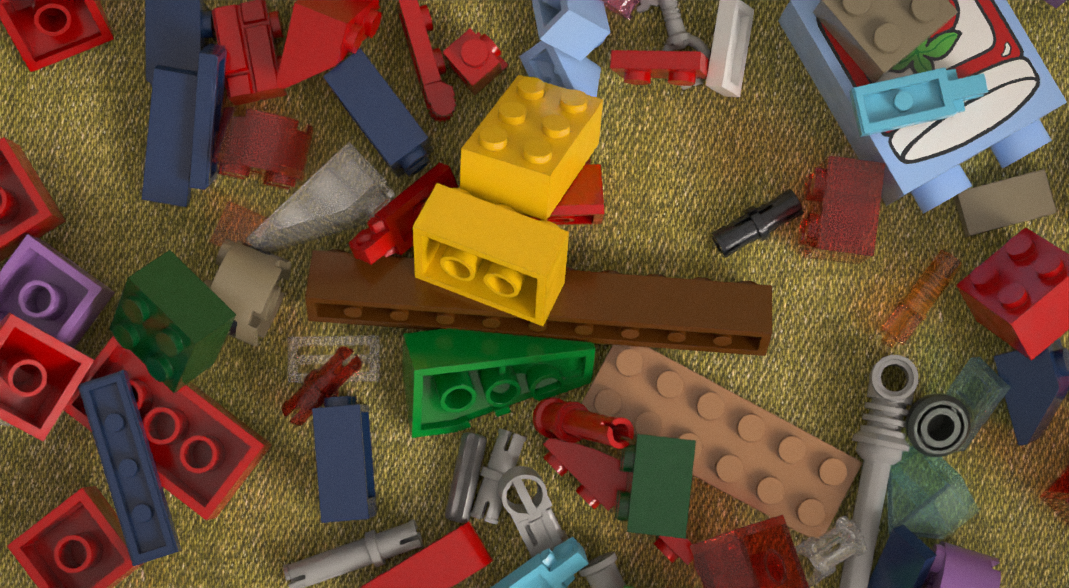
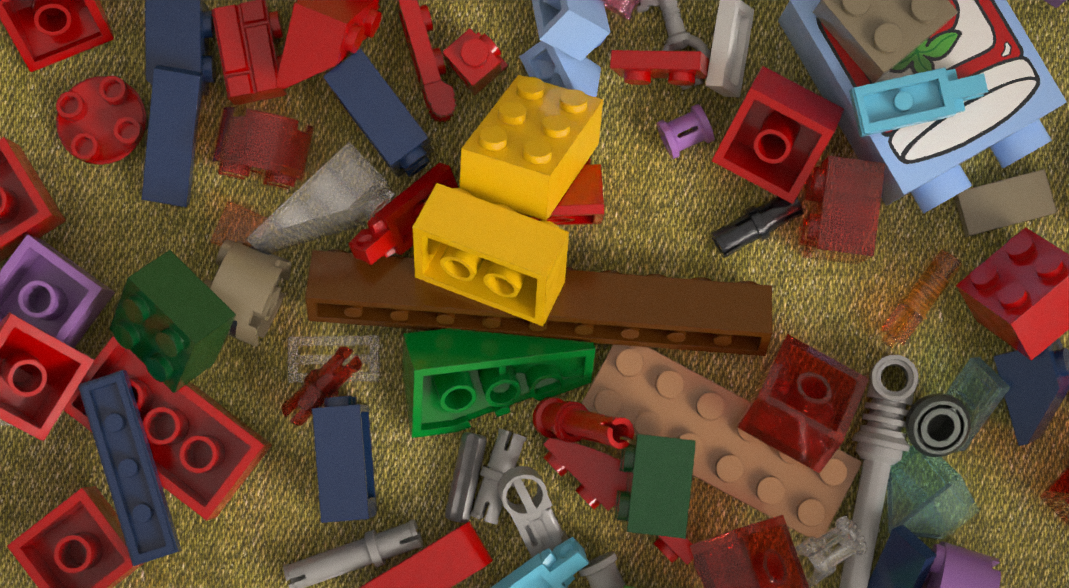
dark blue tile [189,44,227,190] -> none
none -> red dish [56,76,147,165]
none -> medium lavender bush [656,104,715,159]
none -> red brick [712,66,844,204]
none -> clear red brick [737,334,869,473]

